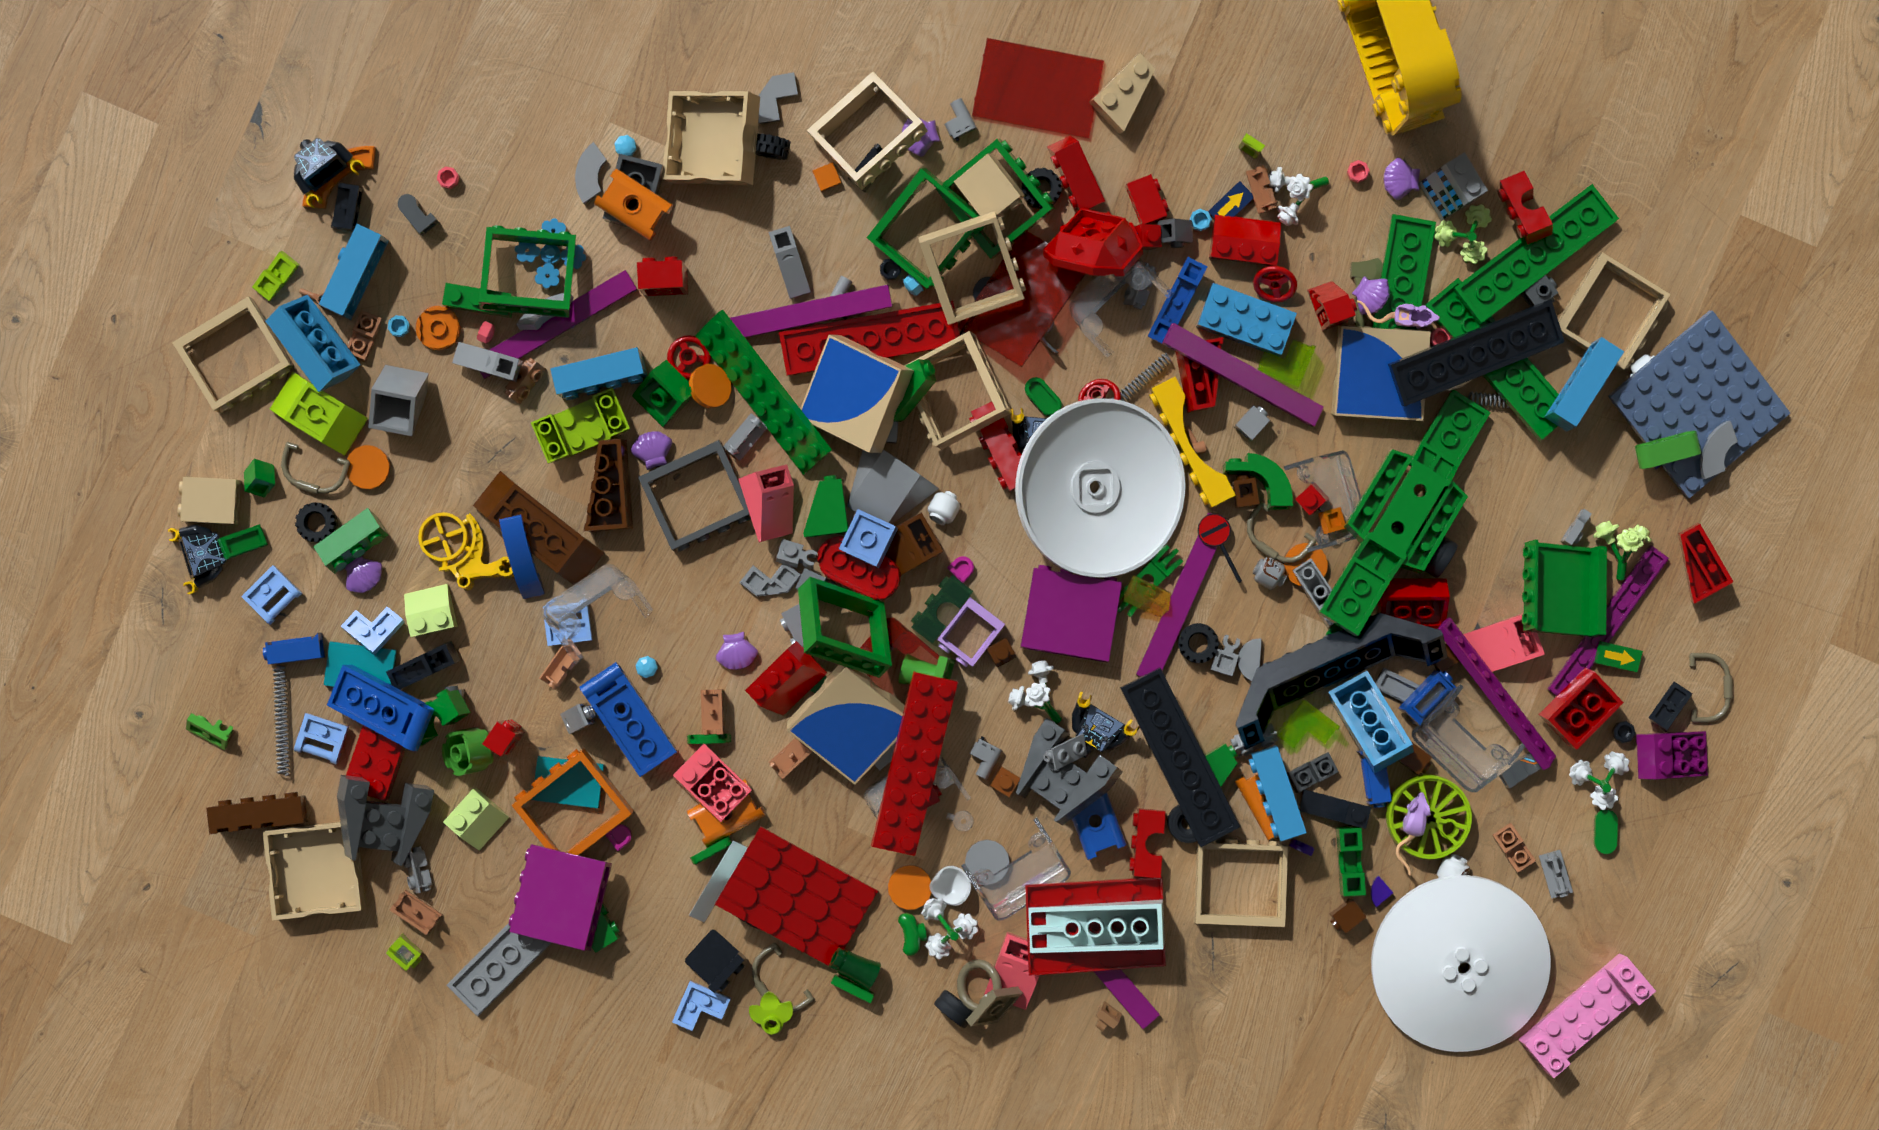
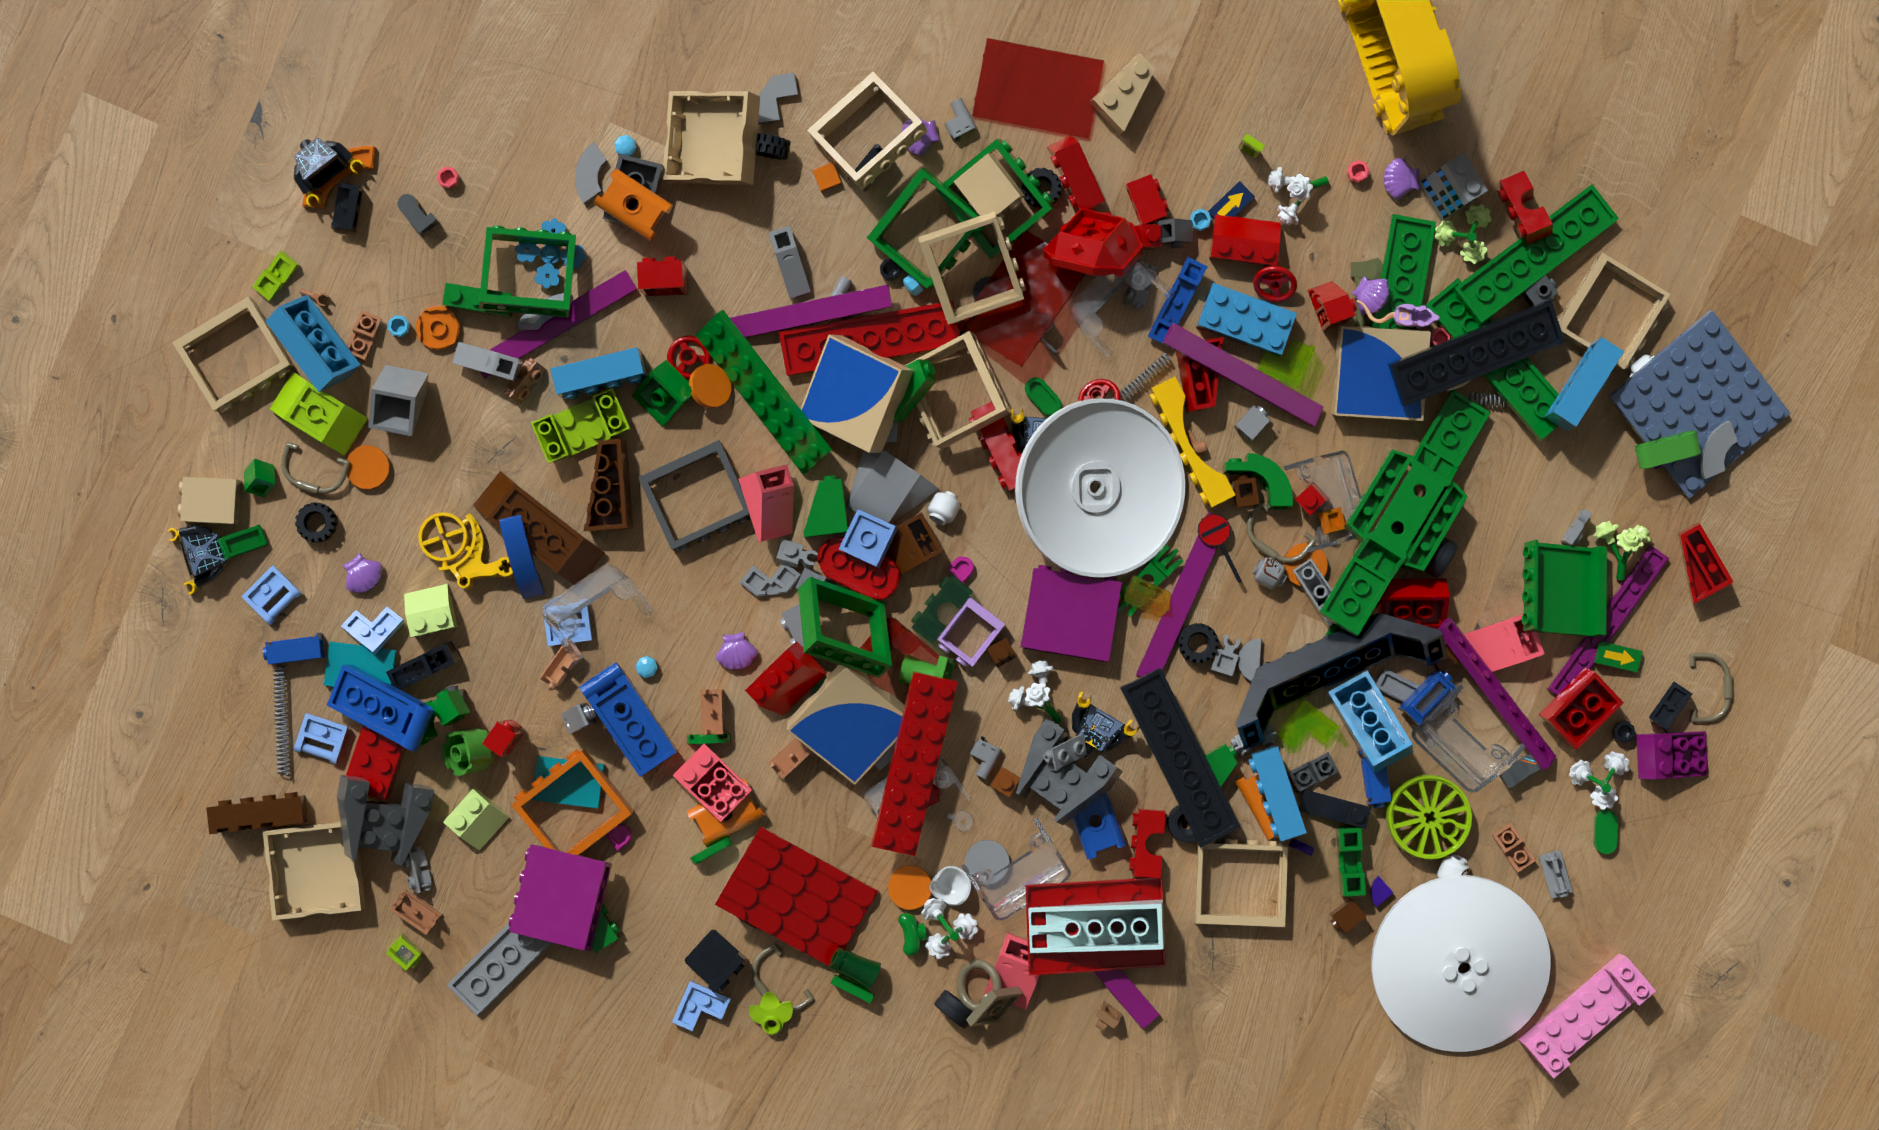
bright green plate [186,713,233,750] -> none
brick [313,508,388,574] -> none
dark azure brick [319,224,389,320] -> none
coral tile [477,321,495,344] -> none
medium lavender animal [631,431,672,470] -> none
white sticker [689,841,748,922] -> none
light grey hinge [723,413,767,461] -> none
nougat hinge [1246,165,1278,214] -> none
lavender animal [1396,792,1431,876] -> none
reddish brown brick [1398,742,1432,775] -> none

